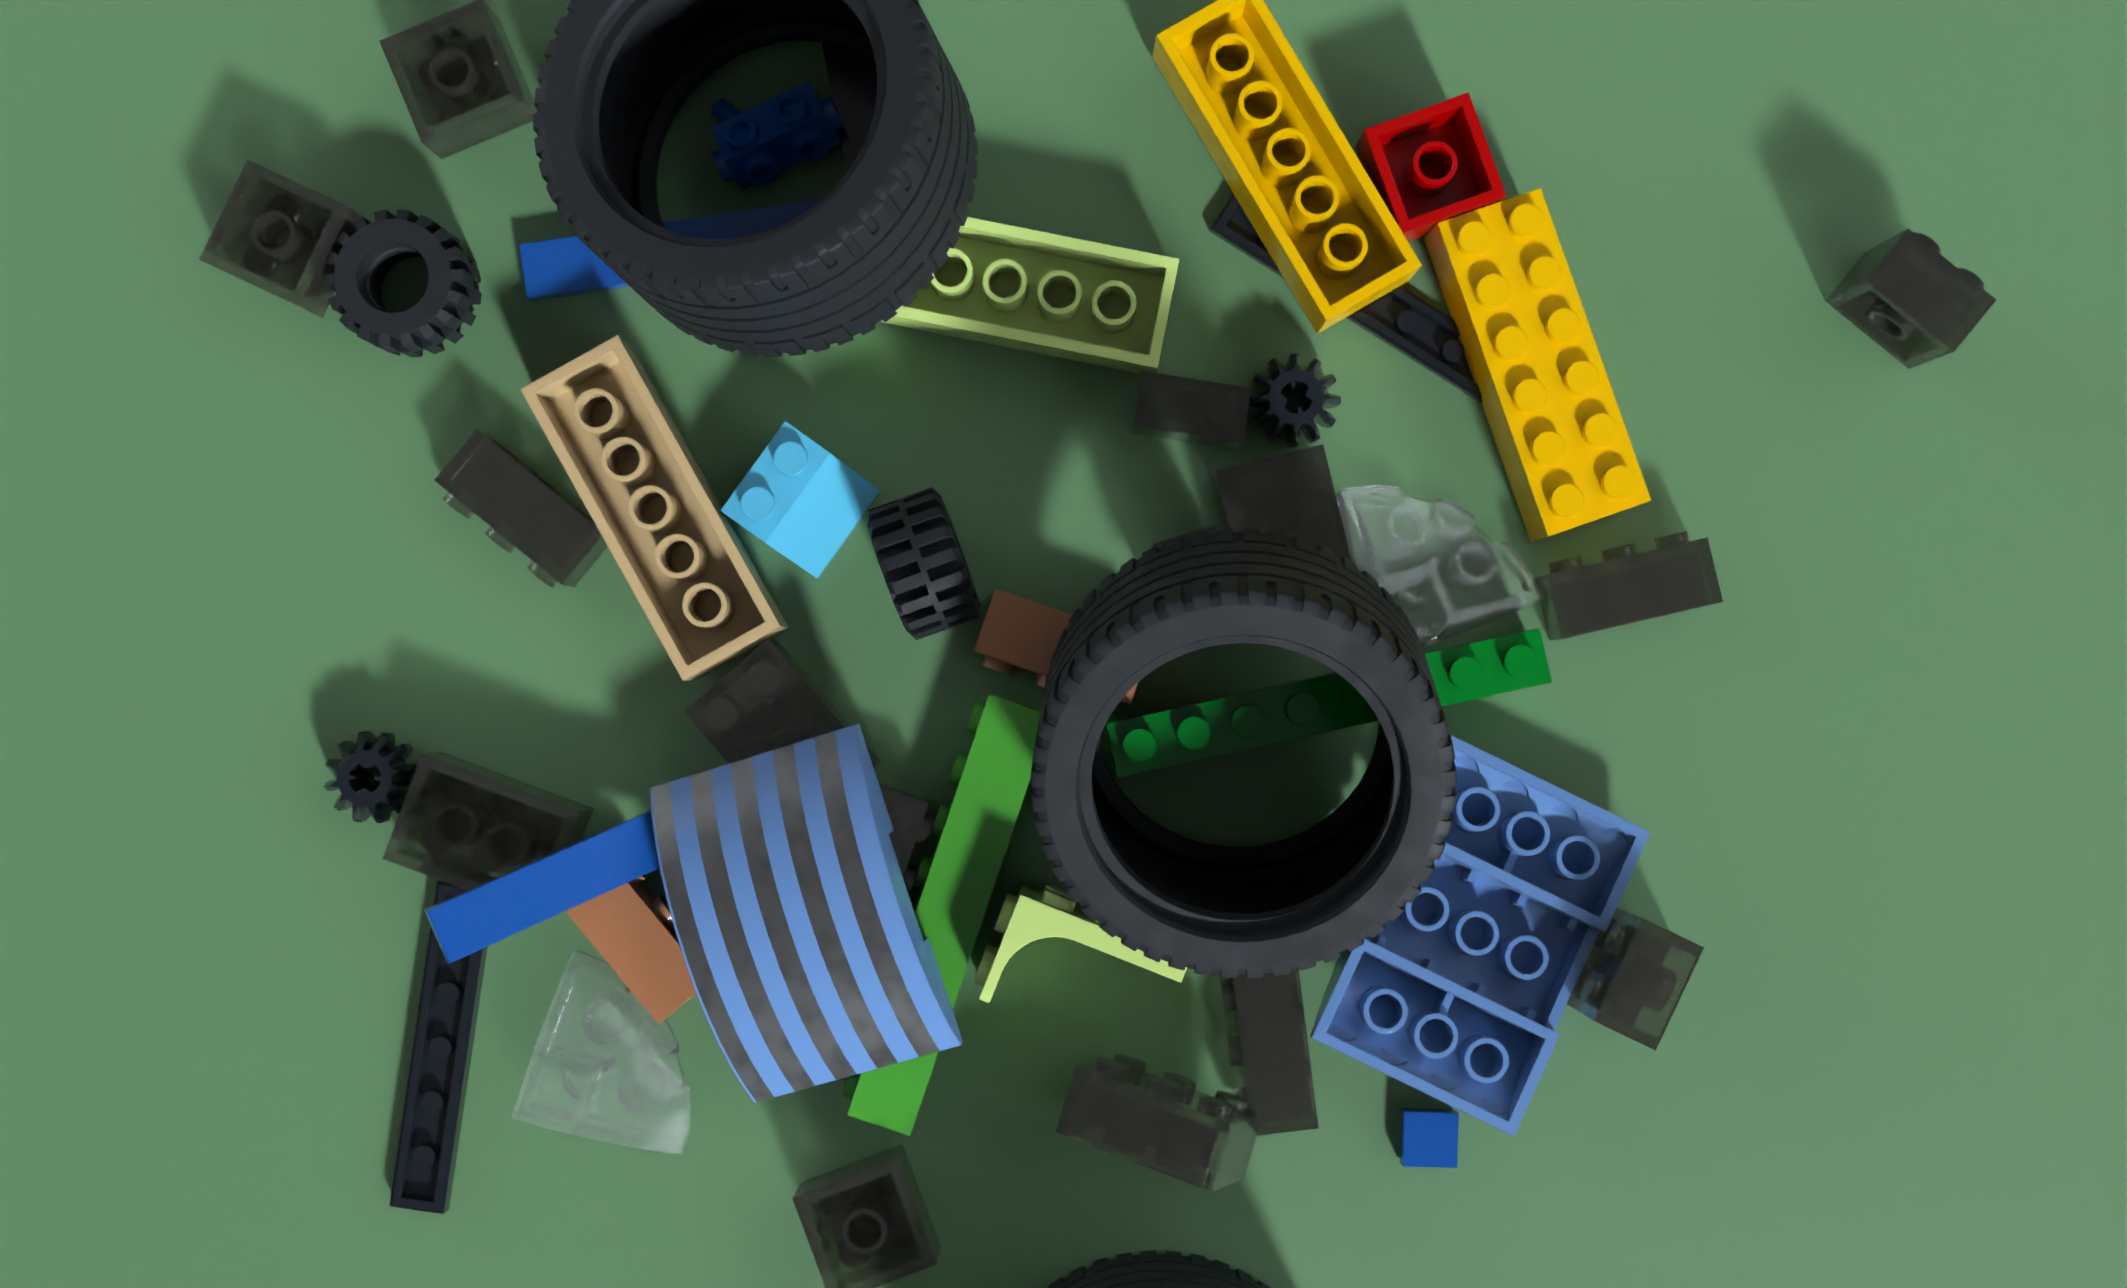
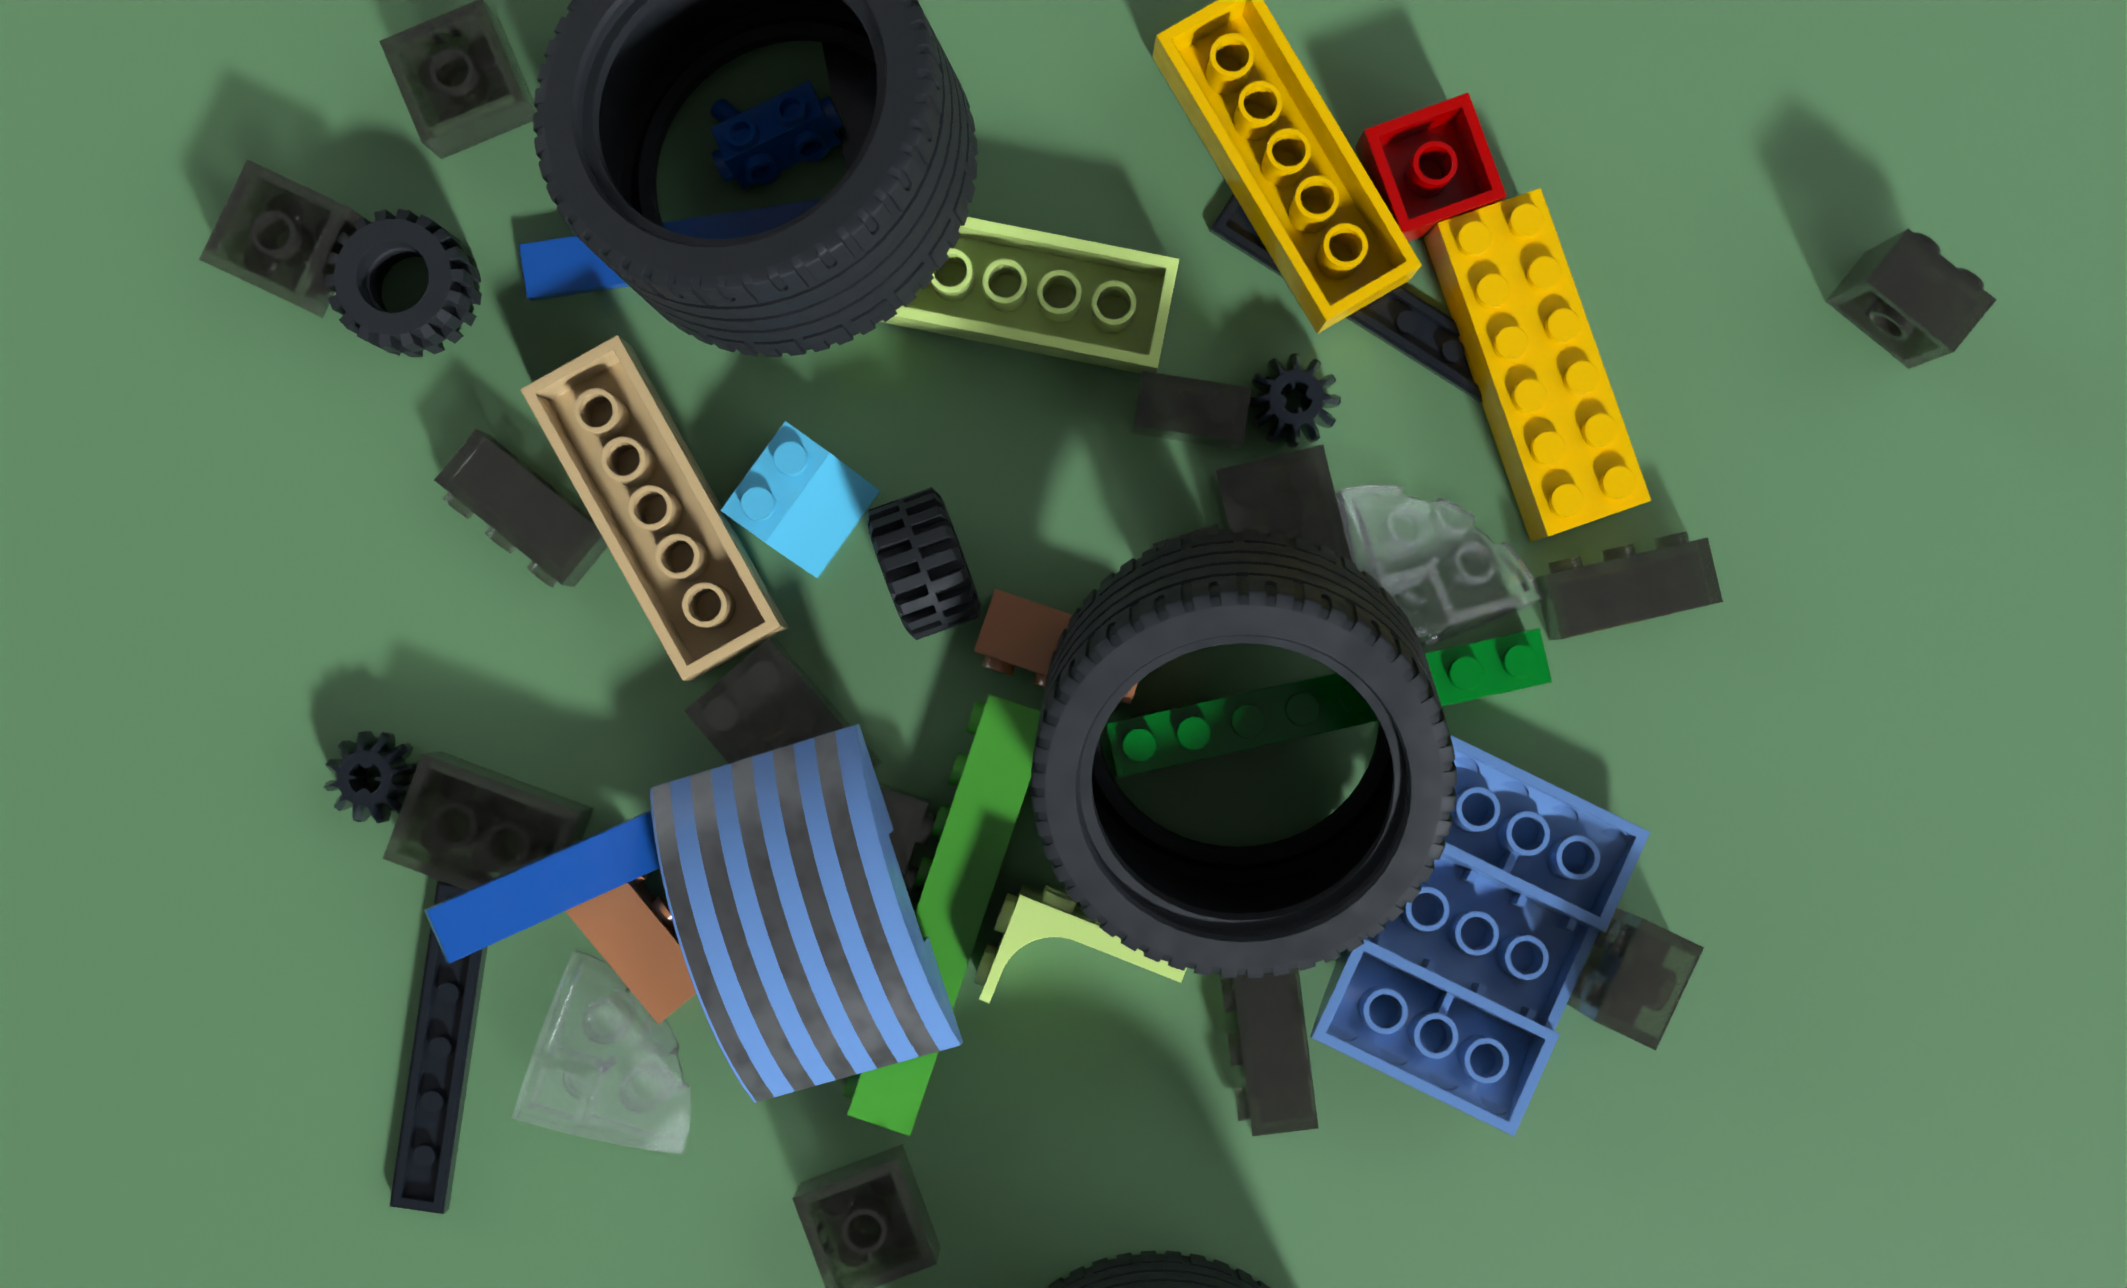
clear smoke brick [1056,1054,1263,1192] -> none
blue tile [1400,1108,1459,1168] -> none

